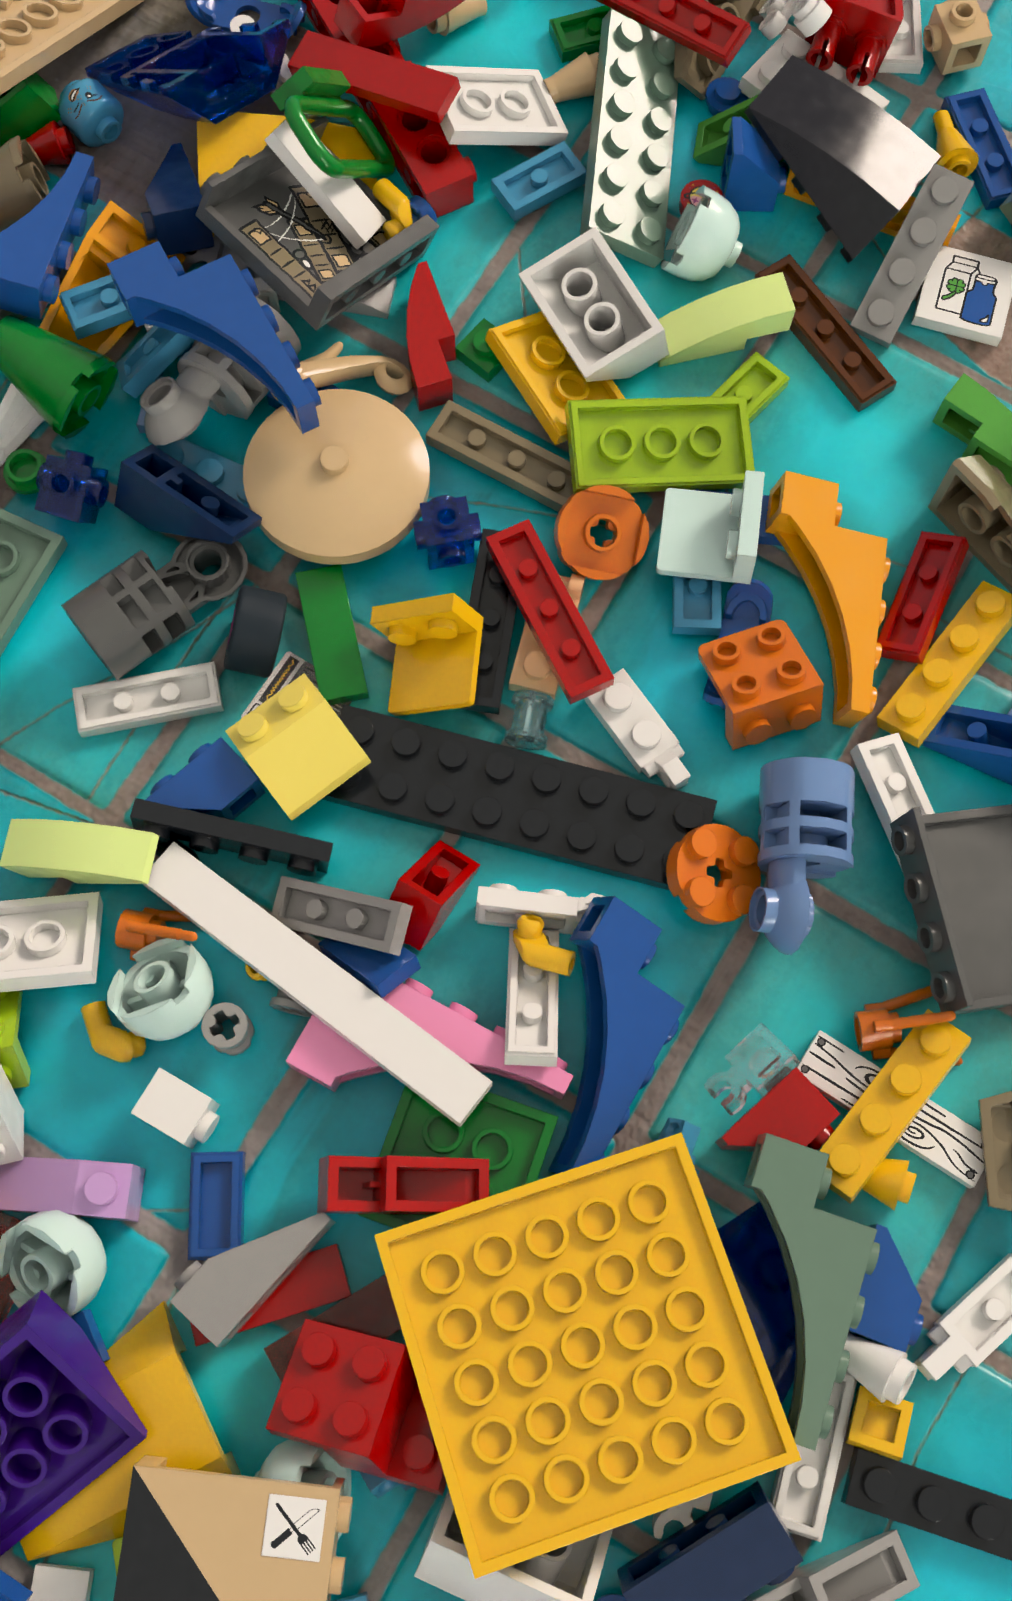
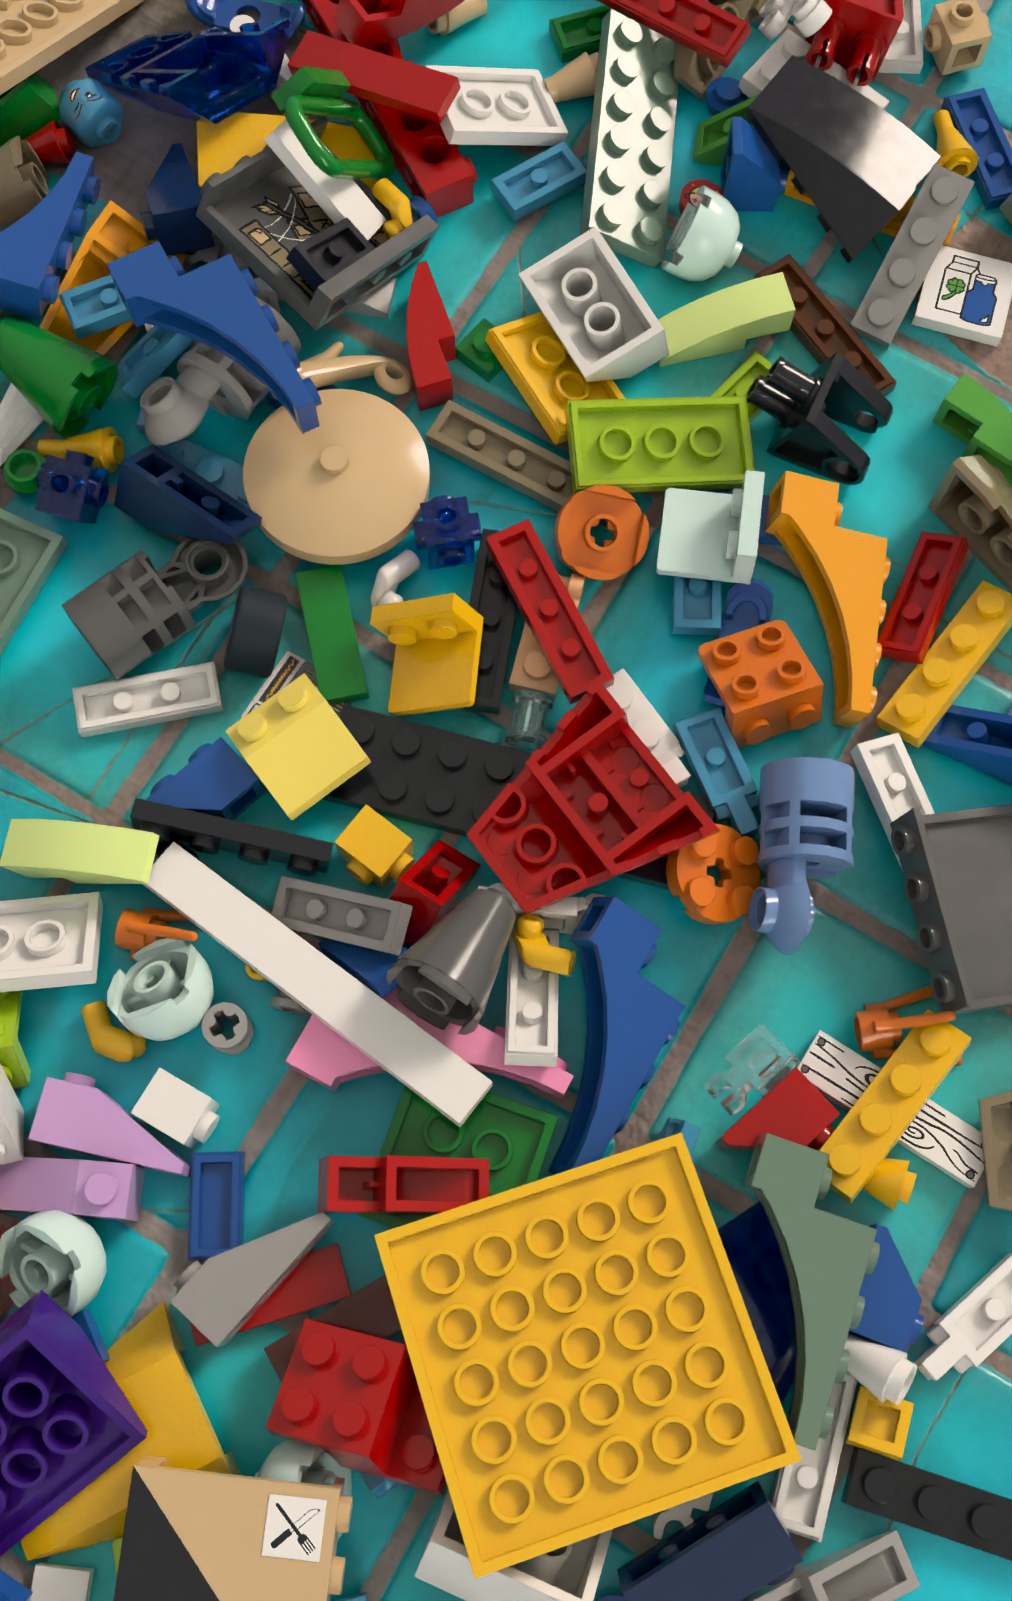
none -> lavender slope [28,1072,191,1178]
none -> yellow cone [37,426,125,473]
none -> black plate [286,217,375,291]
none -> yellow brick [334,804,415,890]
none -> white arm [370,550,420,607]
none -> dark grey cone [386,888,516,1035]
none -> red wedge [466,677,720,915]
none -> dark azure hinge [673,707,759,838]
none -> black piece [745,352,893,485]

